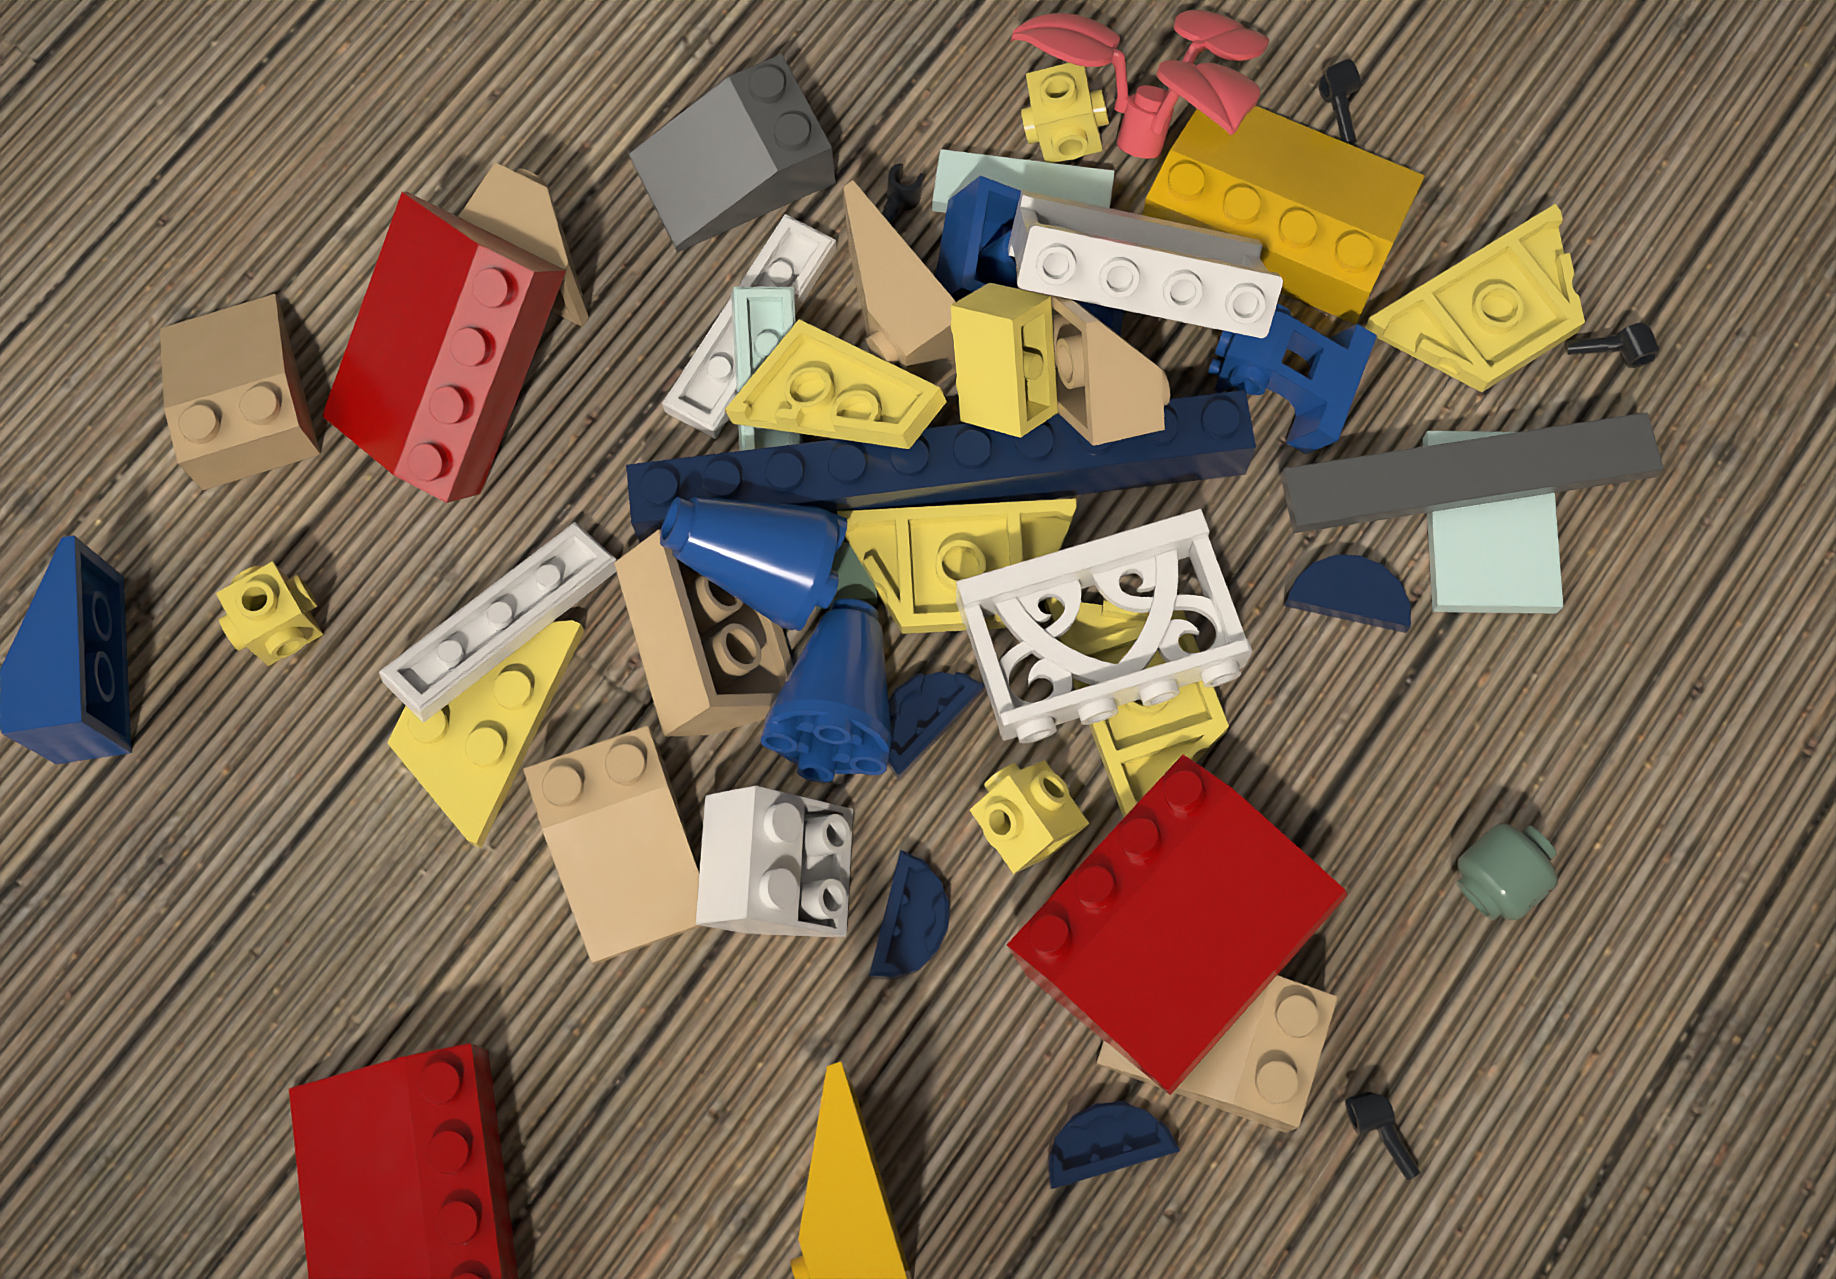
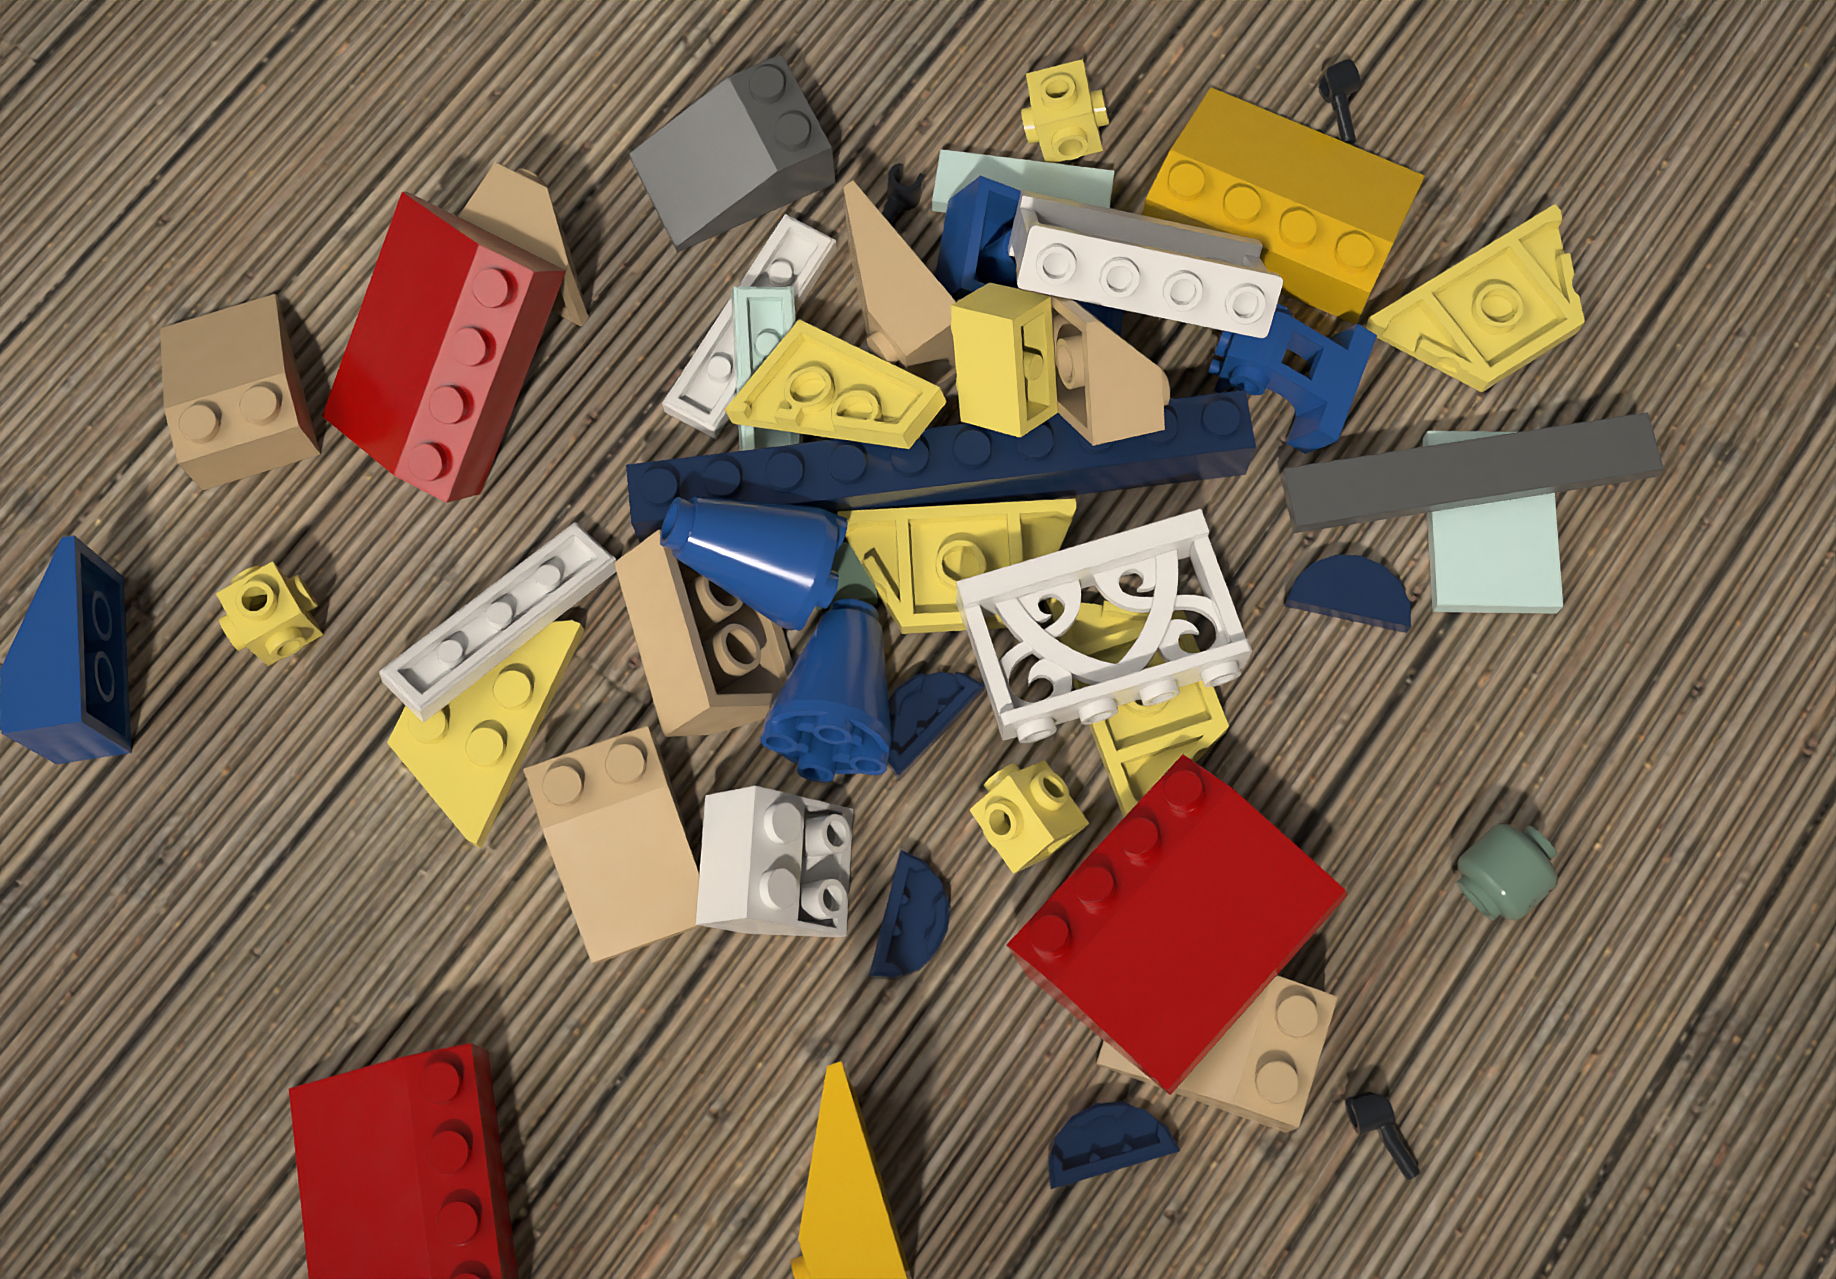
coral plant [1010,10,1269,159] -> none
black hand [1566,323,1659,368] -> none

